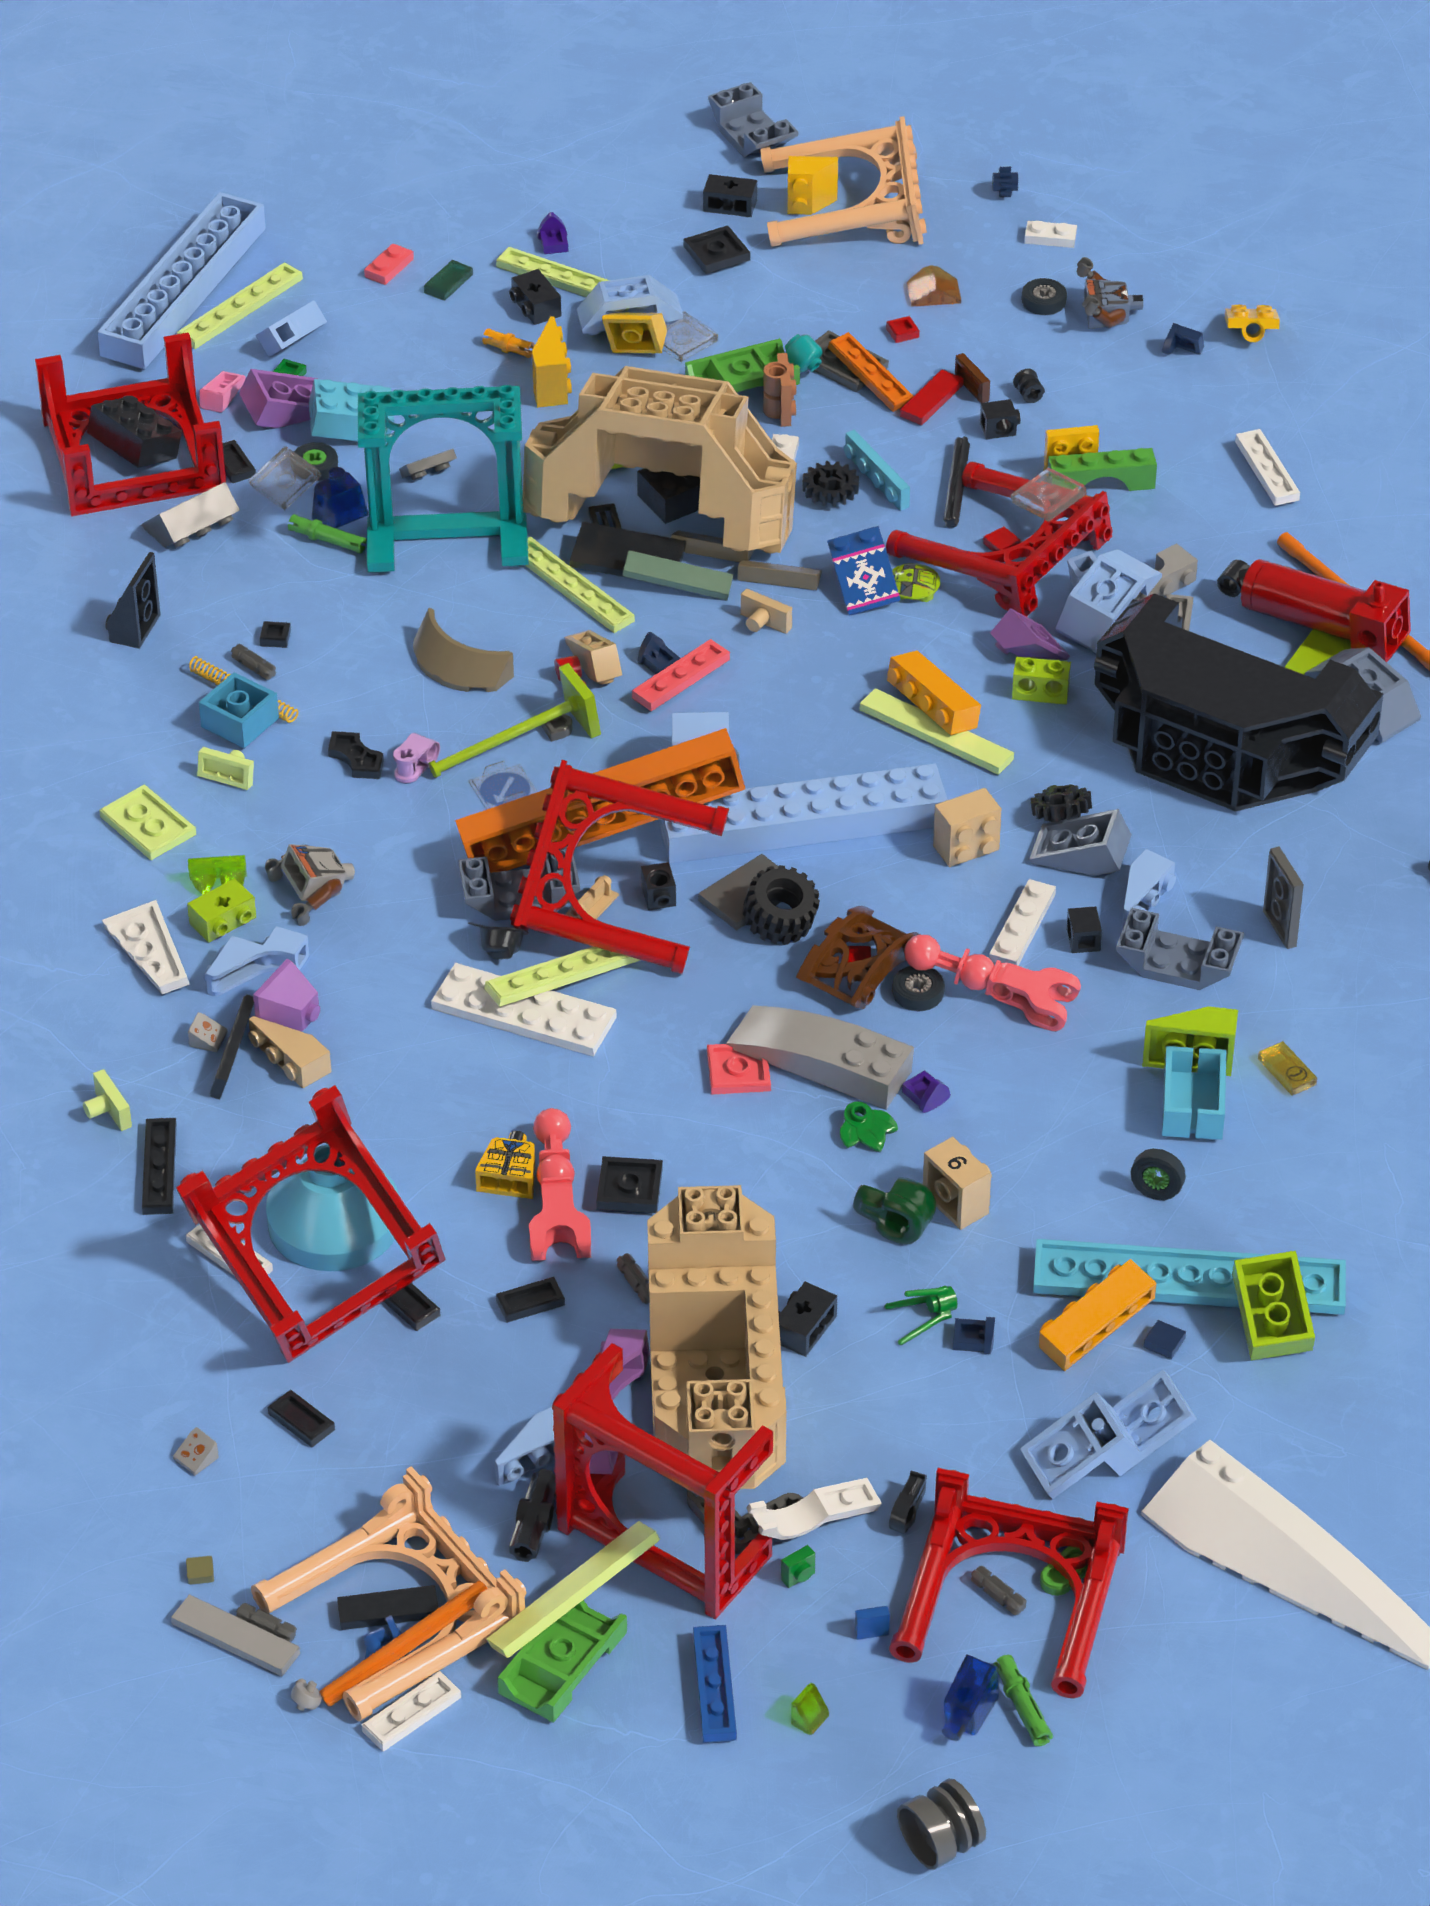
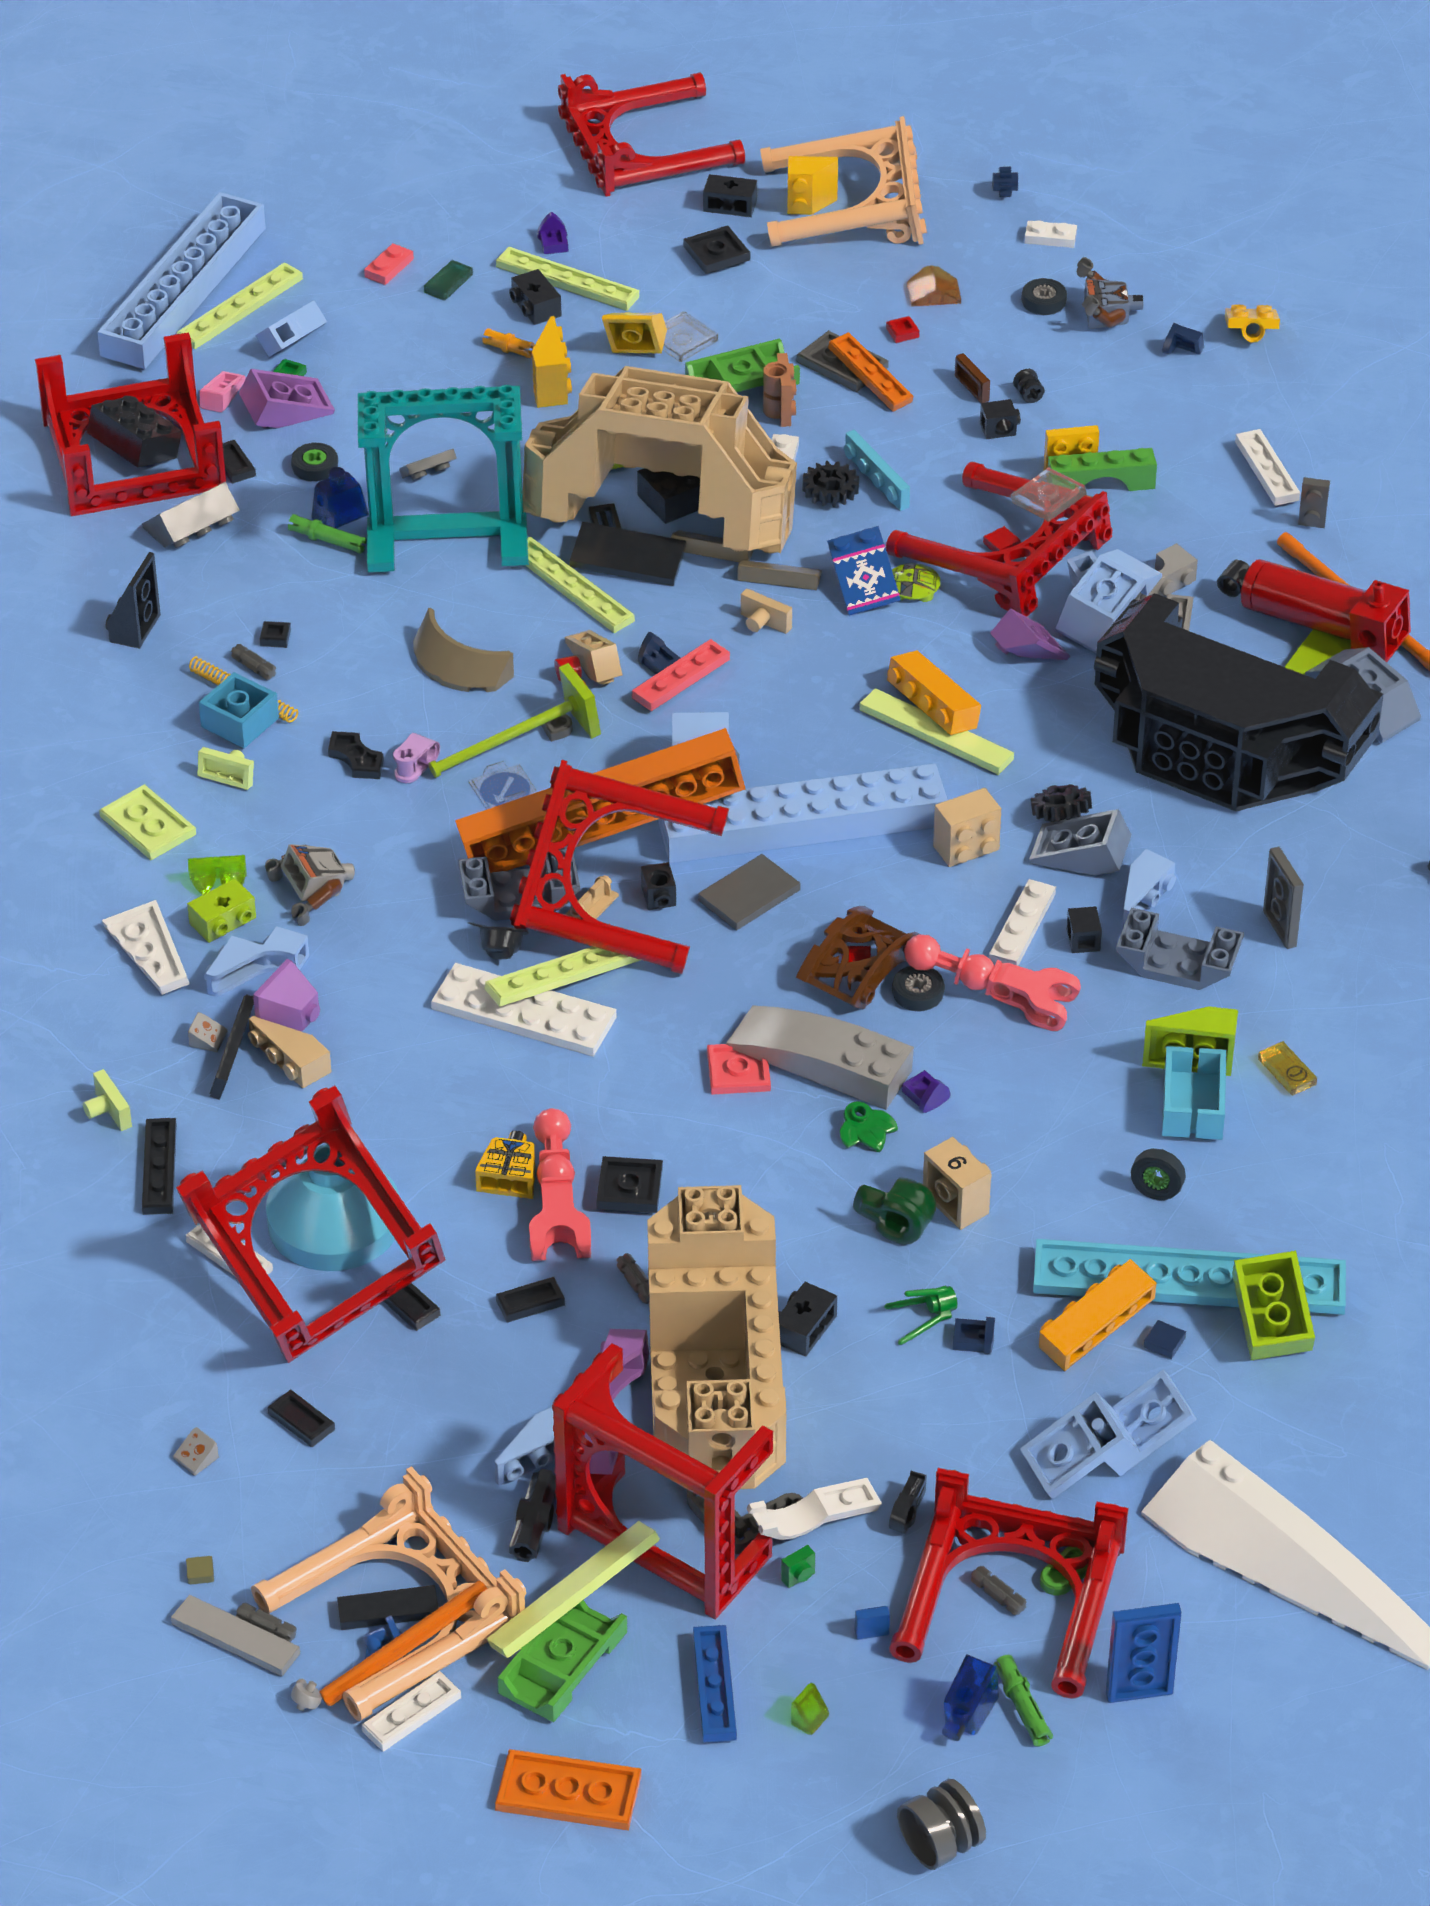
clear tile [248,446,322,511] -> none
medium azure piece [309,379,394,444] -> none
light blue slope [577,275,683,335] -> none
sand green tile [623,550,733,600] -> none
sand blue slope [708,82,798,157] -> none
black tyre [742,865,820,945] -> none
teal head [785,334,823,372] -> none
red tile [900,369,964,425] -> none
black axle [943,436,970,528] -> none
lime brick [1012,657,1071,705] -> none
none -> orange tile [495,1749,642,1831]
none -> red arch [558,72,745,197]
none -> blue tile [1105,1603,1182,1703]
none -> dark grey plate [1298,477,1330,528]

